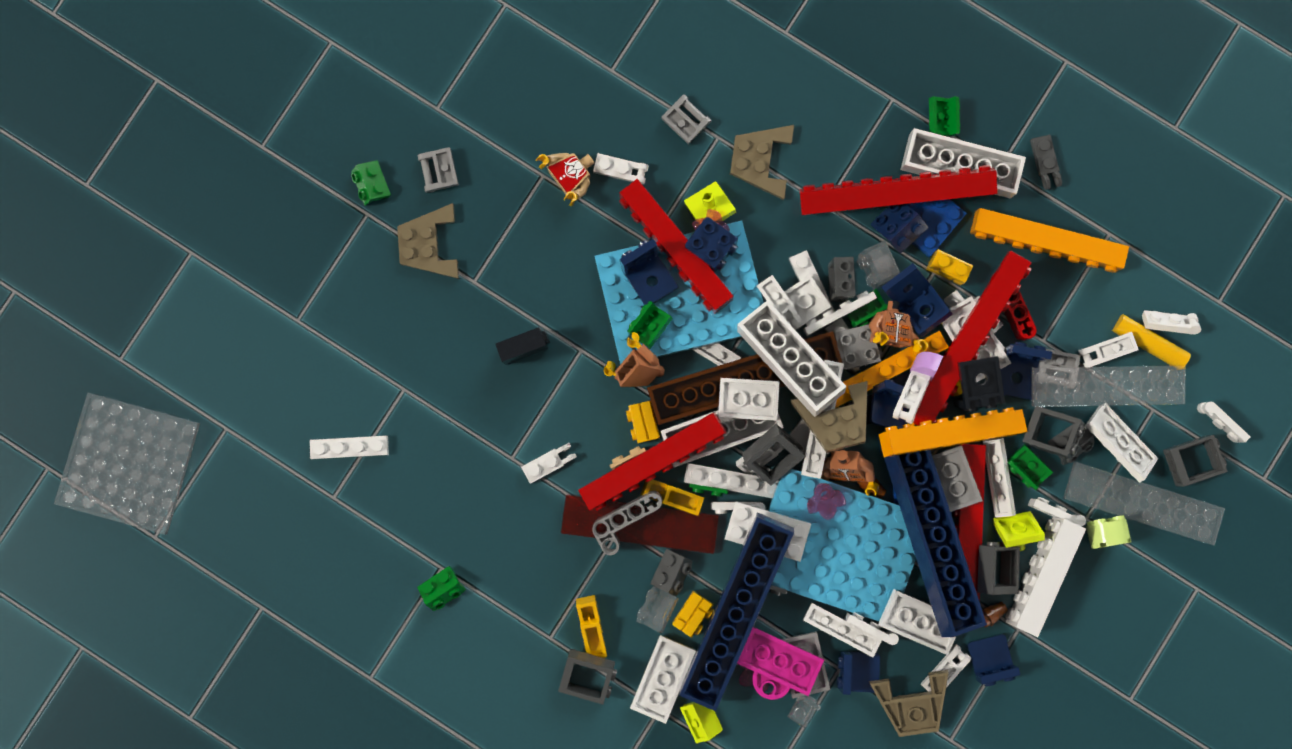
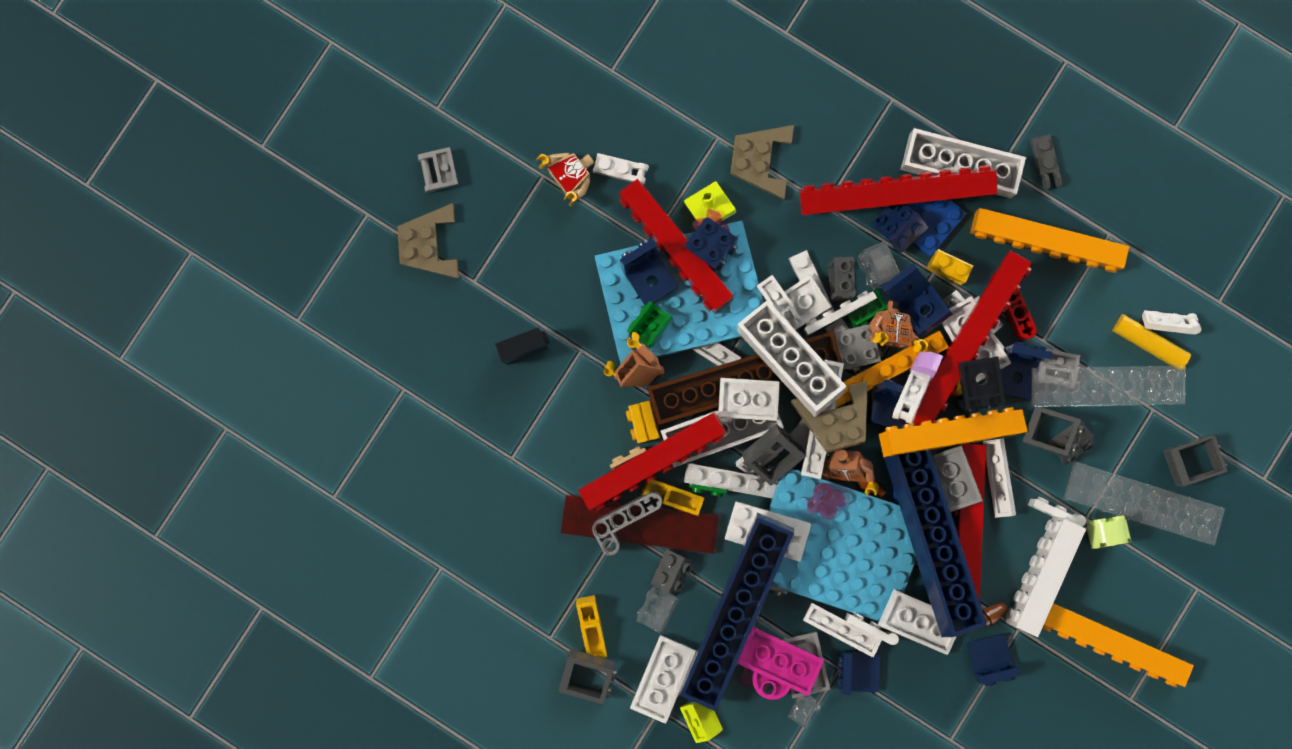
clear plate [54,393,200,535] -> none
white plate [310,436,389,459] -> none
green bracket [351,160,391,206] -> none
green bracket [417,566,466,611] -> none
white hinge [521,443,577,484] -> none
light grey plate [661,94,712,145] -> none
yellow brick [672,591,714,638] -> none
white hinge [711,502,766,514] -> none
dark tan wing [869,670,949,737] -> none
white plate [921,644,971,692] -> none
green bracket [929,96,960,137] -> none
dark grey window [977,542,1020,595] -> none
neon yellow tile [993,511,1045,551] -> none
green bracket [1008,444,1053,490] -> none
white plate [1078,332,1139,368] -> none
white plate [1085,402,1158,483] -> none
white plate [1197,402,1250,443] -> none
none -> light orange brick [1042,603,1194,688]

